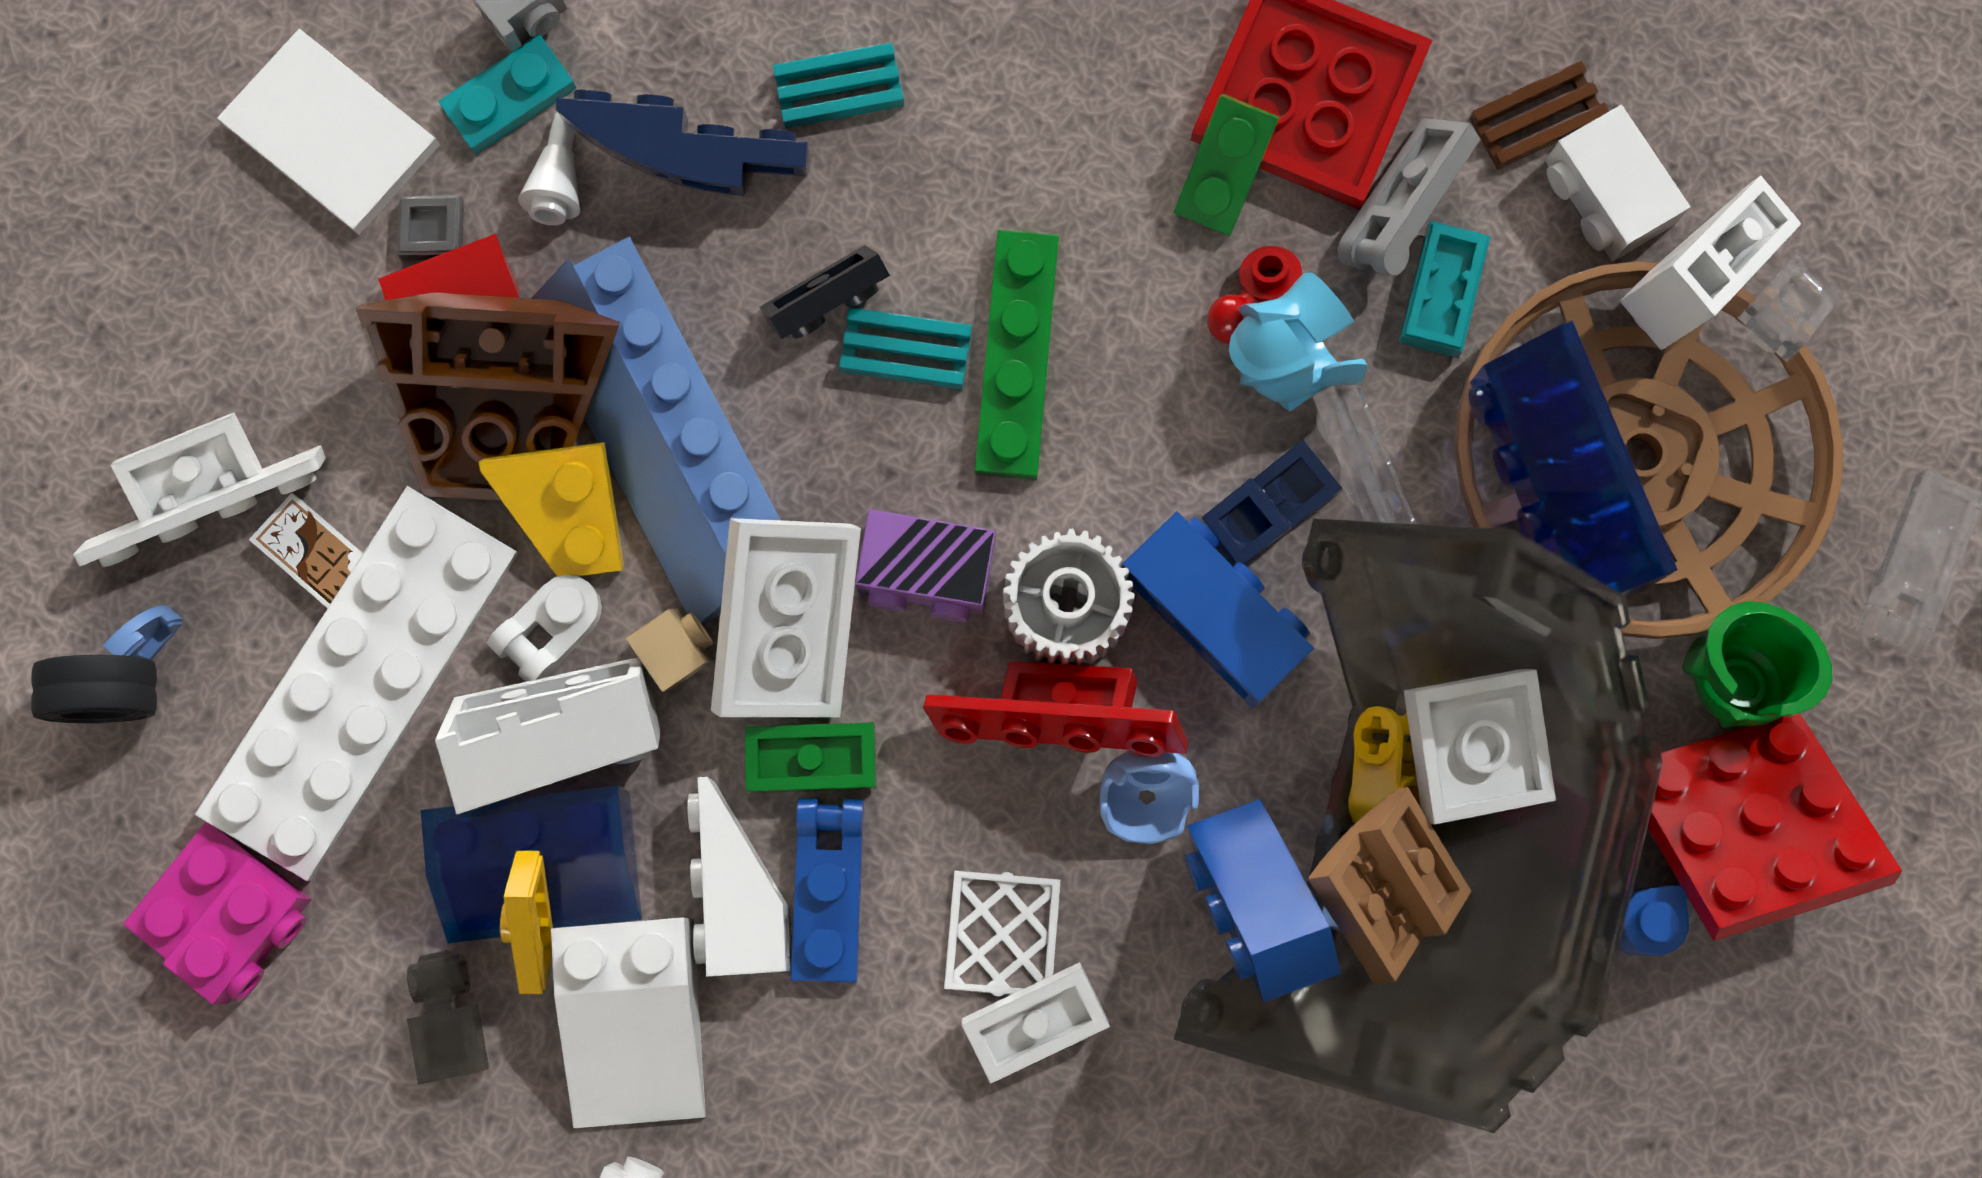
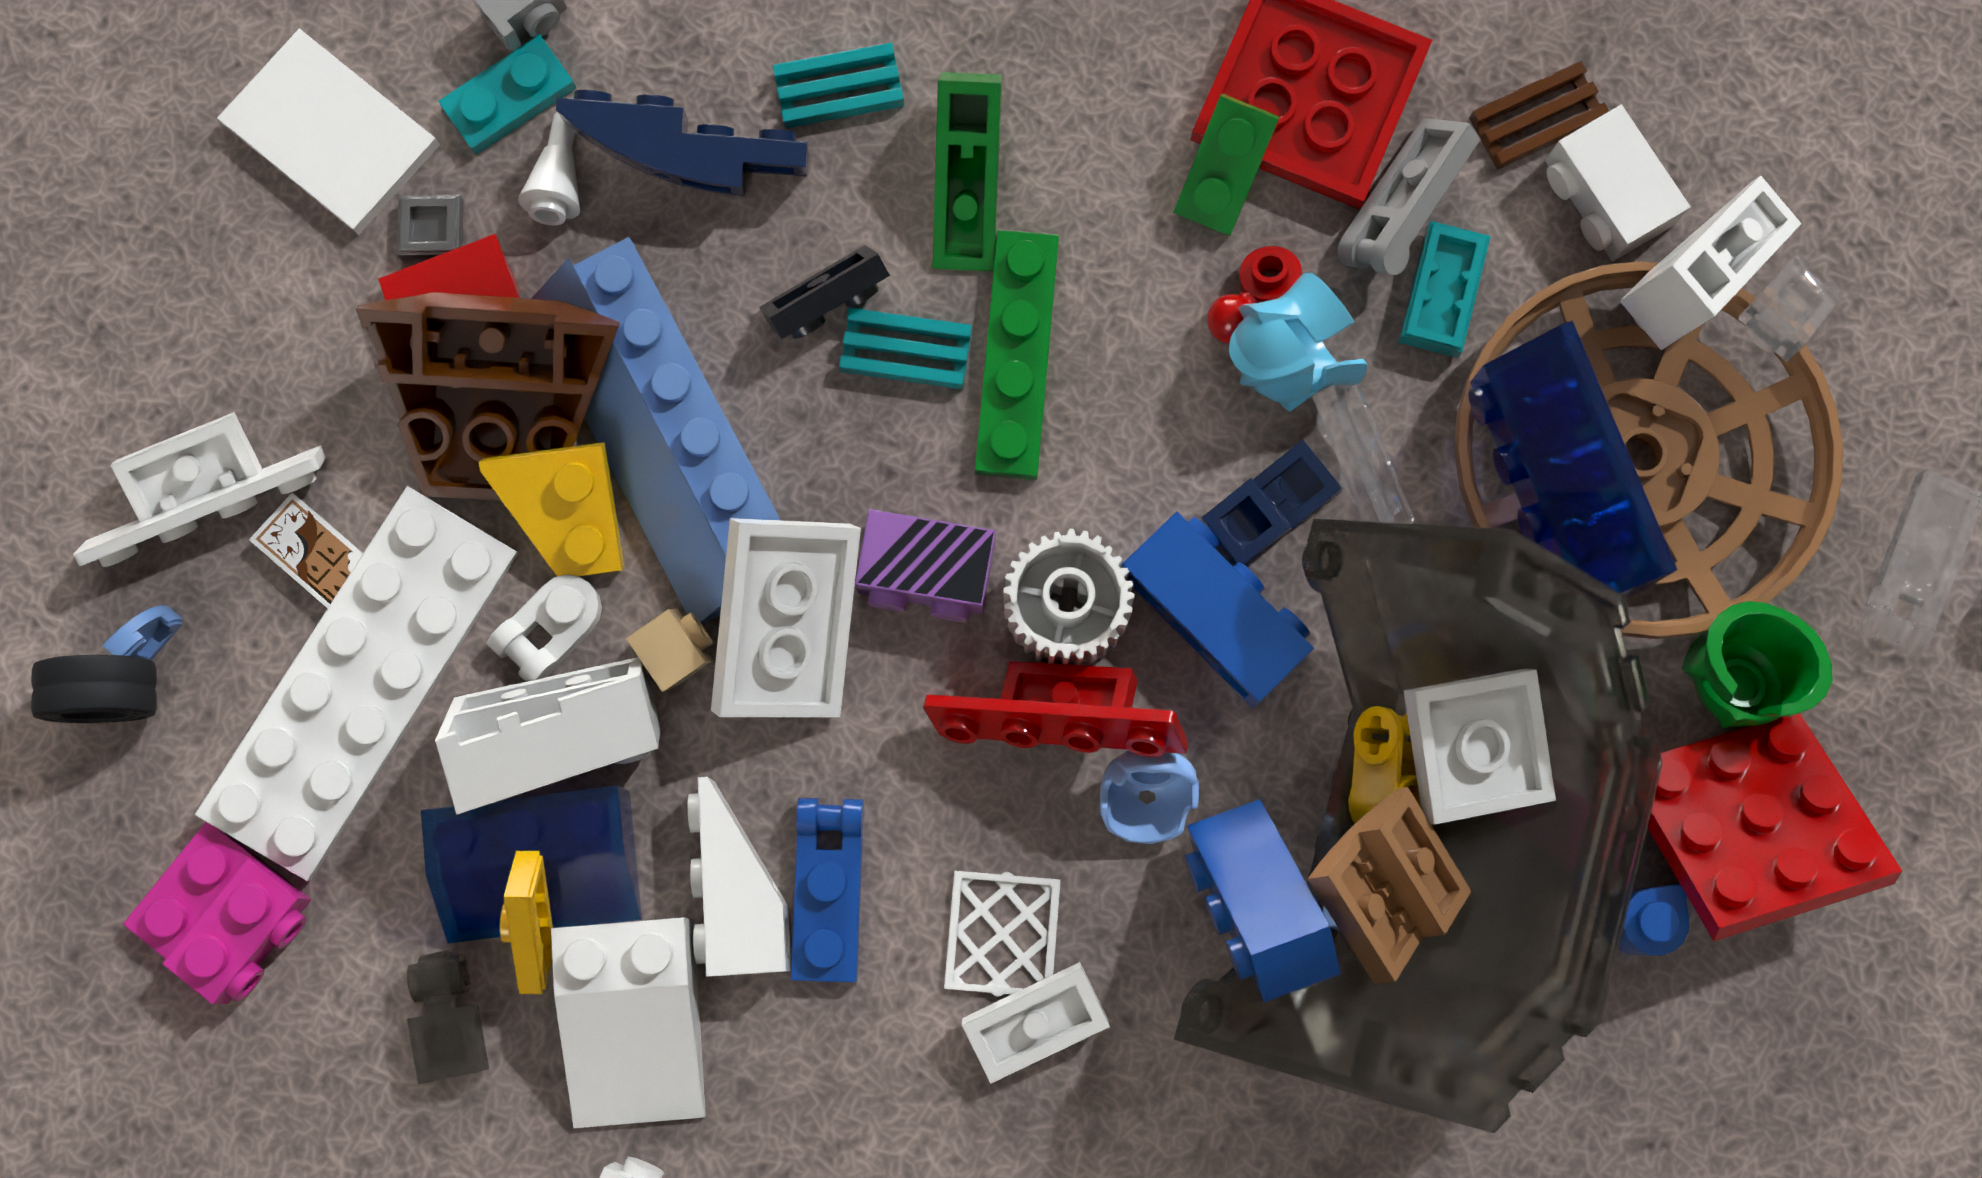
green plate [745,722,877,793] -> none
none -> green slope [932,72,1003,271]

